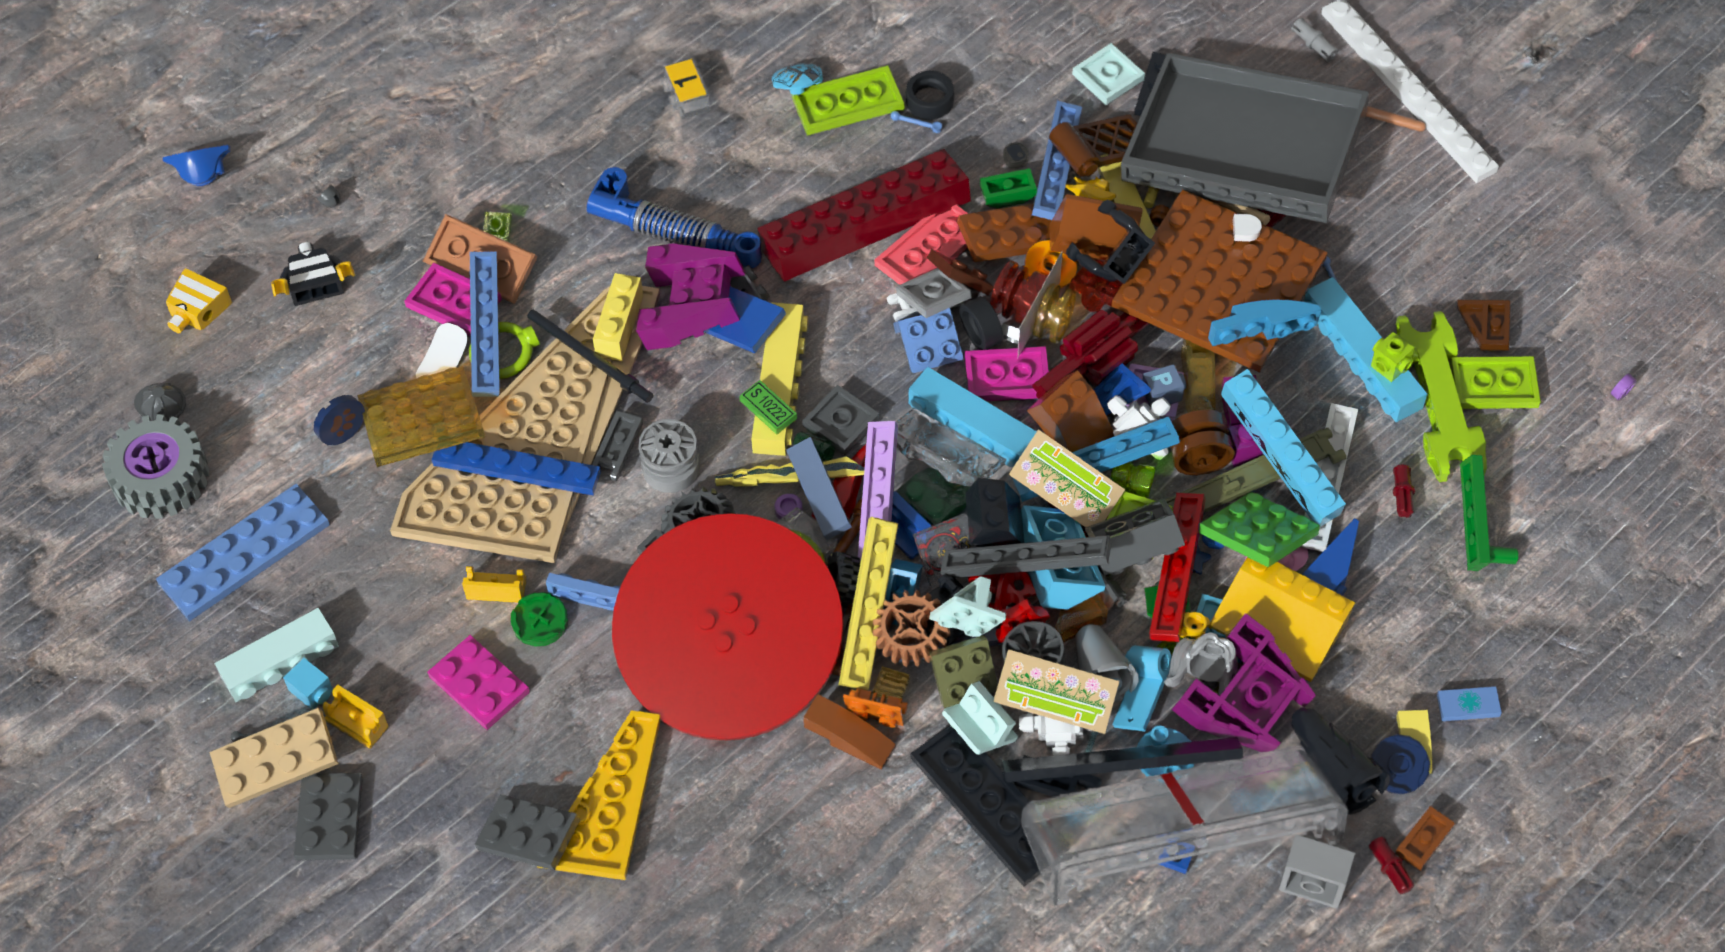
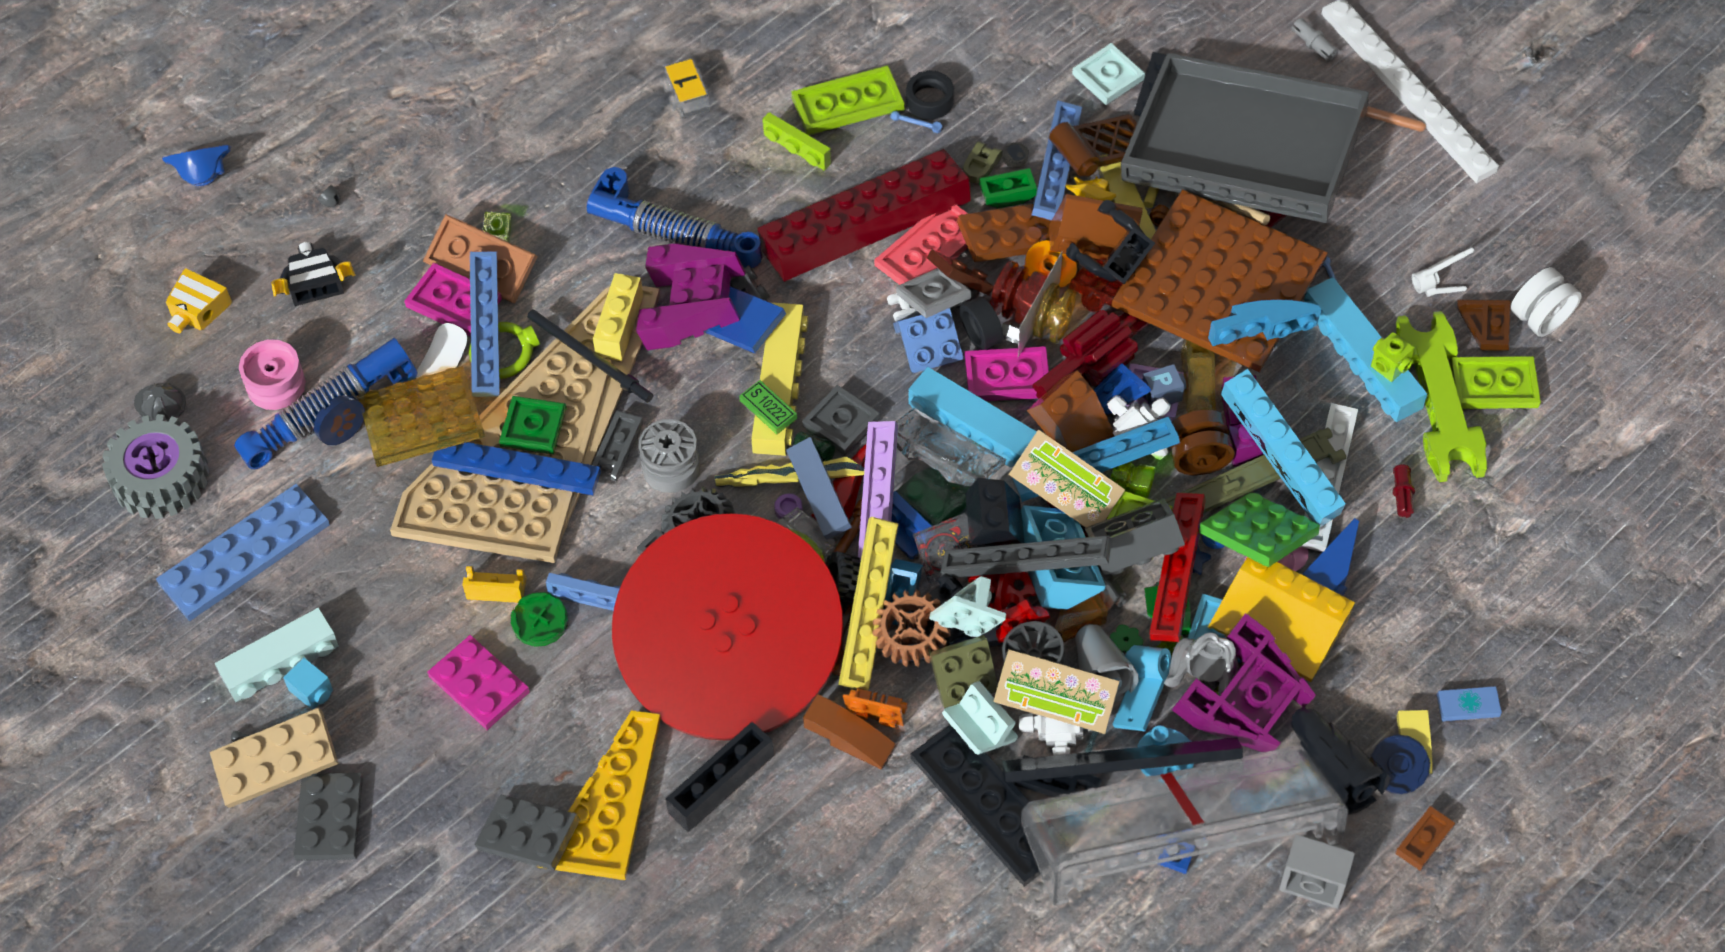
yellow hinge [323,684,388,749] -> none
medium azure dish [772,63,823,95] -> none
clear yellow tile [873,666,910,700] -> none
yellow plate [1181,612,1210,639] -> none
white tile [1233,214,1262,241] -> none
dark red axle [1368,836,1414,894] -> none
green piece [1460,454,1519,571] -> none
medium lavender tile [1610,373,1637,400] -> none
none -> blue piece [234,337,417,469]
none -> bright pink wheel [239,340,306,410]
none -> green tile [499,396,567,454]
none -> black brick [665,722,774,832]
none -> lime plate [763,112,831,171]
none -> olive plate [963,141,1003,183]
none -> green plant [1110,624,1143,653]
none -> white plant [1412,248,1474,297]
none -> white wheel [1510,267,1582,337]

